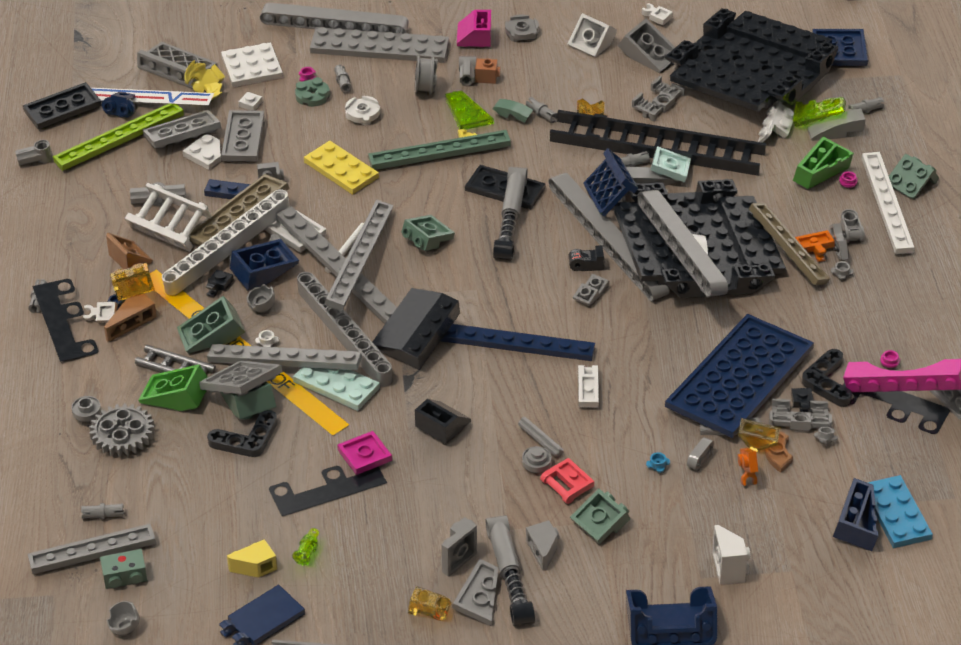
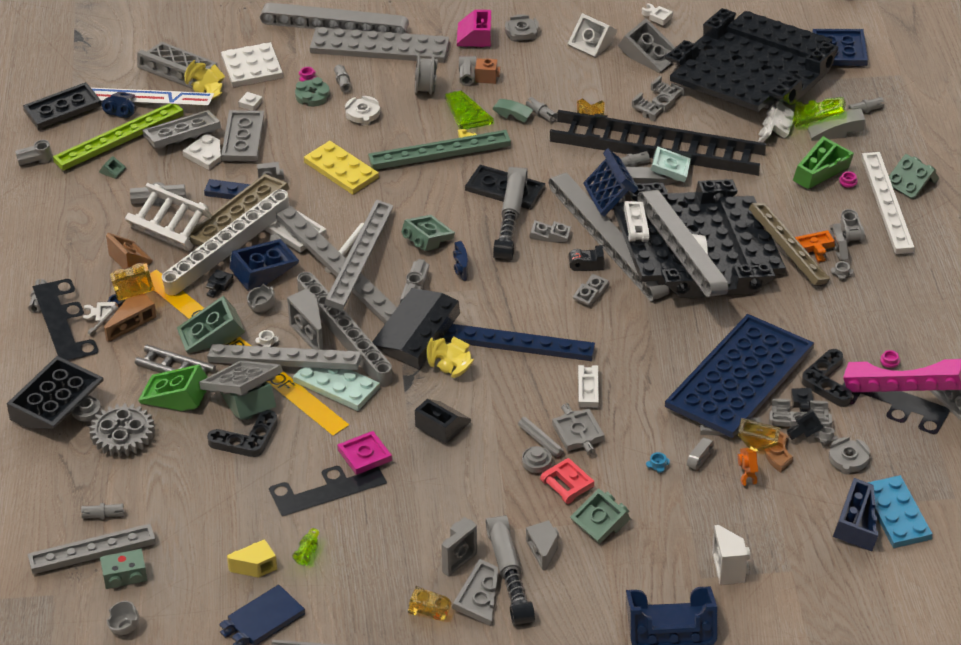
none -> black slope [7,356,104,429]
none -> light grey hinge [88,305,119,336]
none -> sand green slope [99,156,126,179]
none -> light grey slope [287,288,323,350]
none -> light grey piece [400,259,430,303]
none -> light yellow animal [427,337,474,378]
none -> dark blue slope [453,241,468,281]
none -> light grey slope [529,220,571,242]
none -> light grey plate [552,403,604,455]
none -> white plate [624,201,649,242]
none -> black plate [787,409,824,440]
none -> light grey plate [829,437,870,474]

